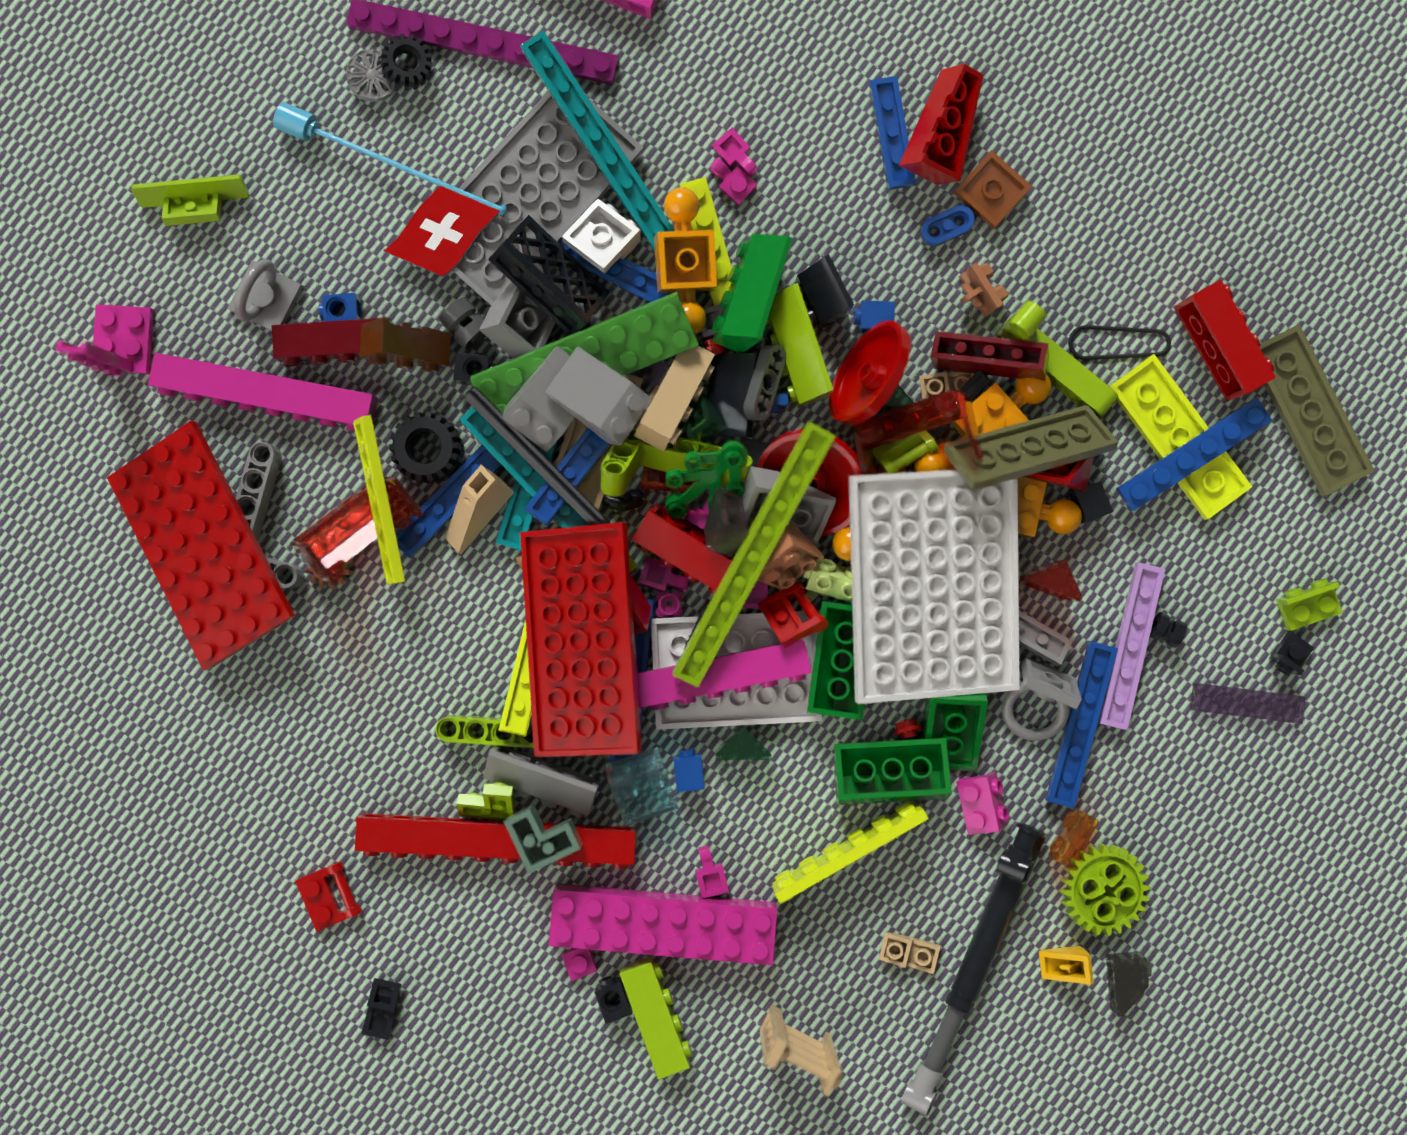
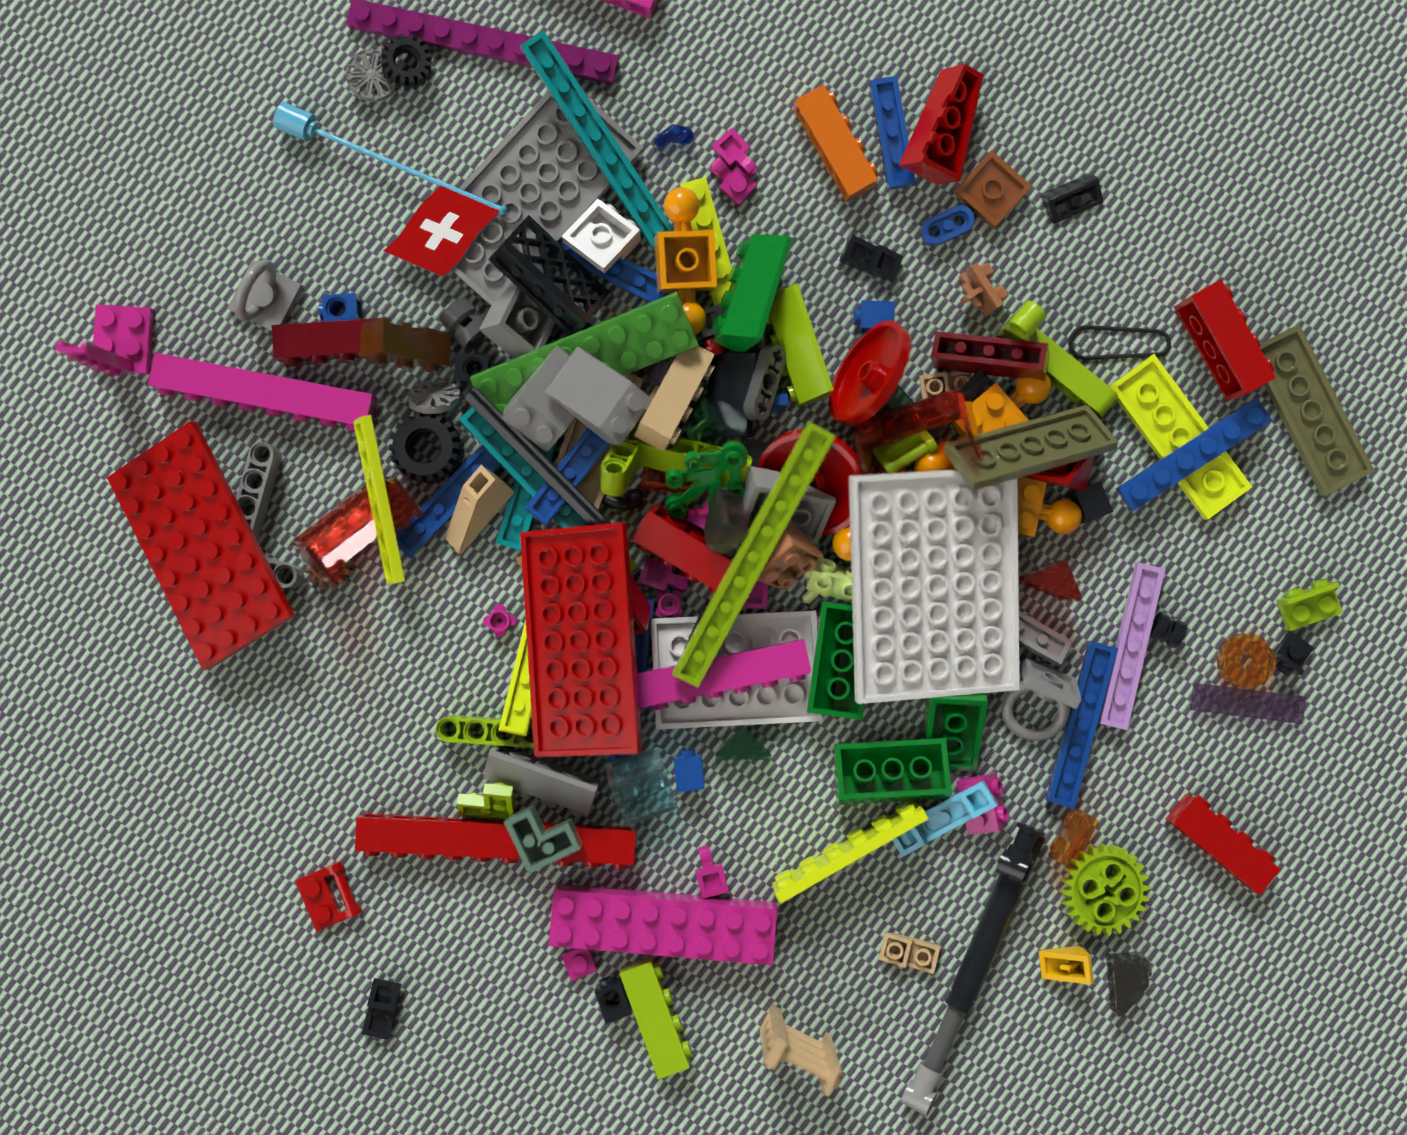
lime bracket [131,174,249,226] -> none
red plate [757,582,828,649] -> none
black slope [795,254,854,330] -> none
red plate [894,719,922,740] -> none
none -> light grey wheel [408,380,461,414]
none -> dark pink plate [483,604,517,637]
none -> clear blue arm [652,124,694,150]
none -> orange brick [793,84,879,203]
none -> black slope [839,234,904,282]
none -> medium azure slope [893,780,998,857]
none -> black slope [1041,173,1104,224]
none -> red brick [1165,794,1281,895]
none -> clear orange plate [1217,633,1276,689]

